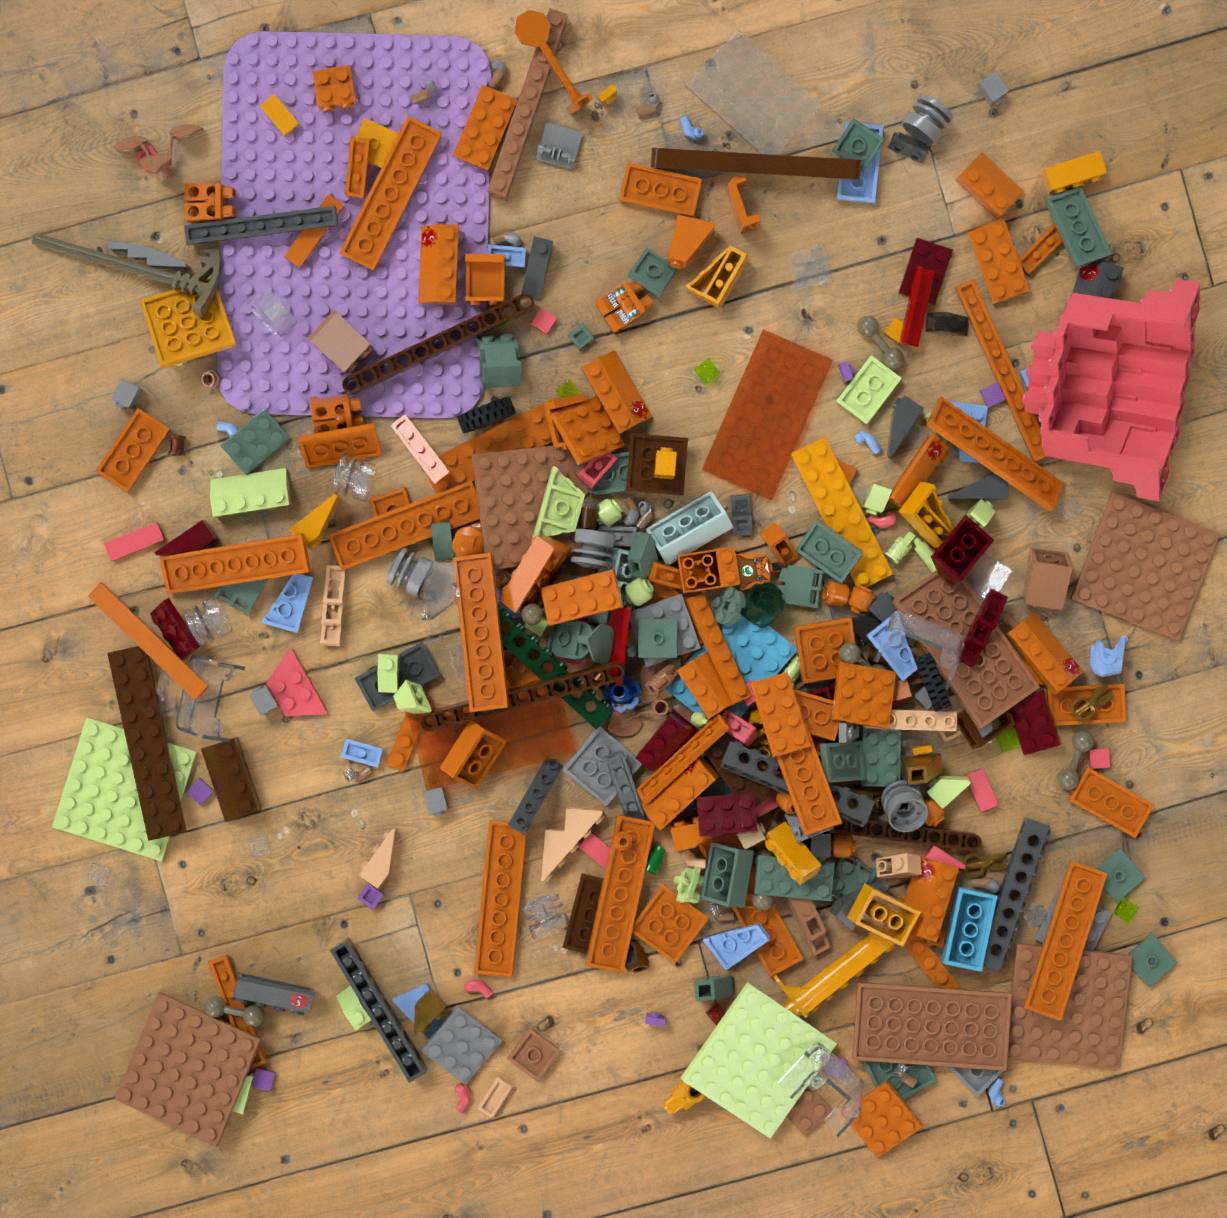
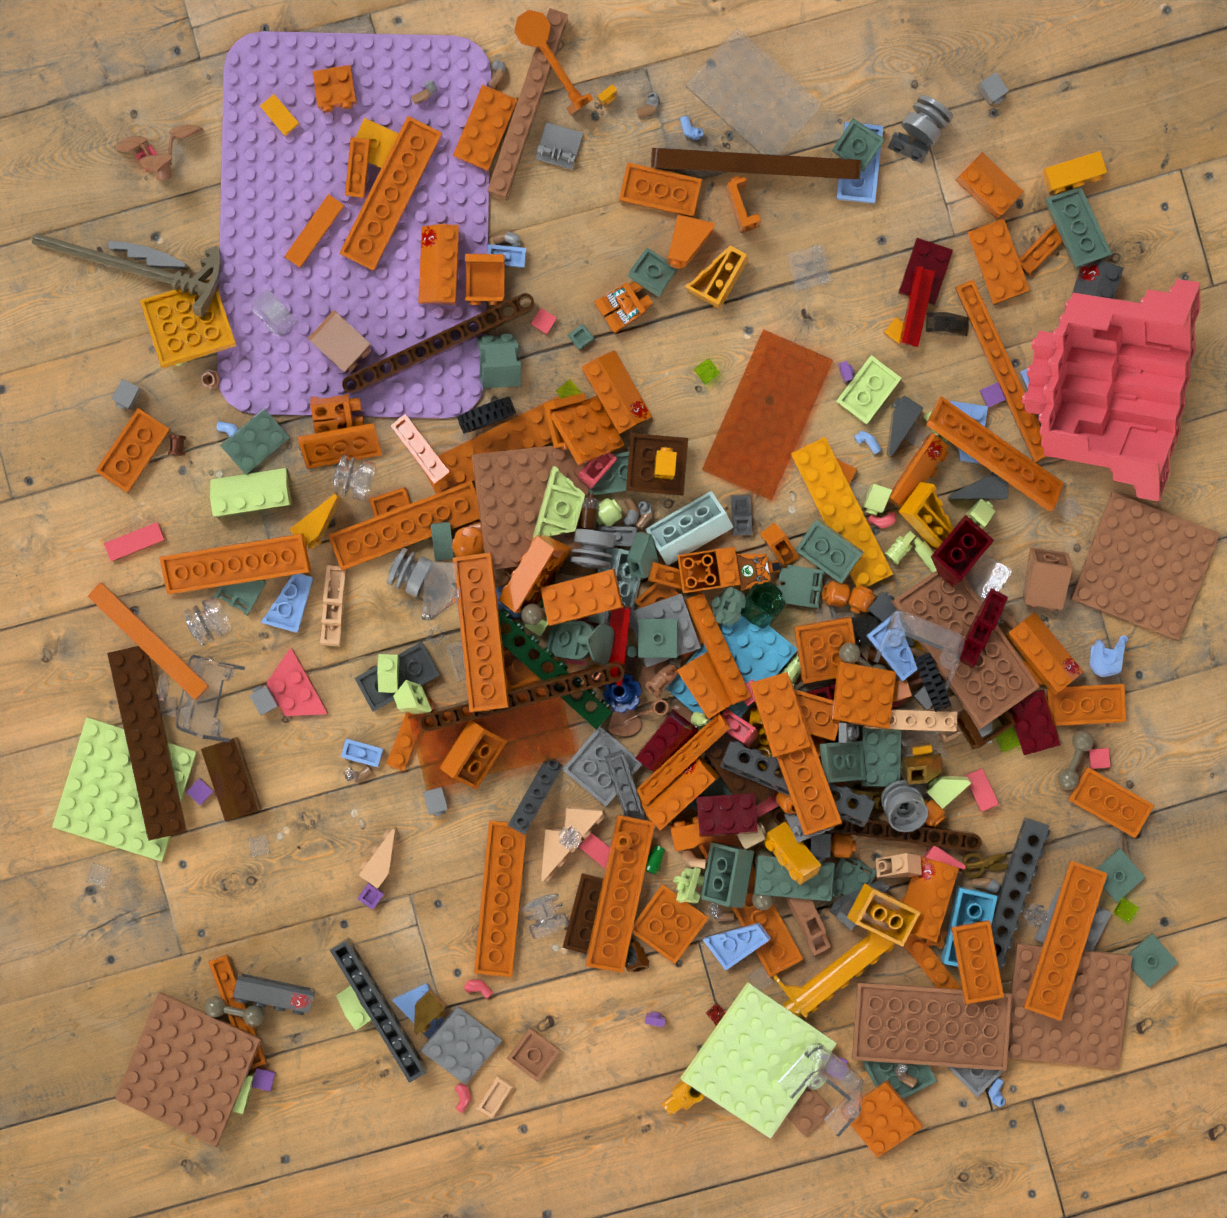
dark red plate [150,598,201,660] -> none
dark red slope [154,520,218,556] -> none
orange hips [184,183,236,224] -> none
dark grey plate [184,205,338,246] -> none
dark grey slope [521,236,554,300] -> none
yellowish green head [625,578,654,606] -> none
sand green slope [693,975,733,1001] -> none
dark tan piece [857,316,904,369] -> none
pearl gold piece [1070,684,1114,722] -> none
none -> clear gear [558,826,582,850]
none -> orange plate [951,920,1004,1004]

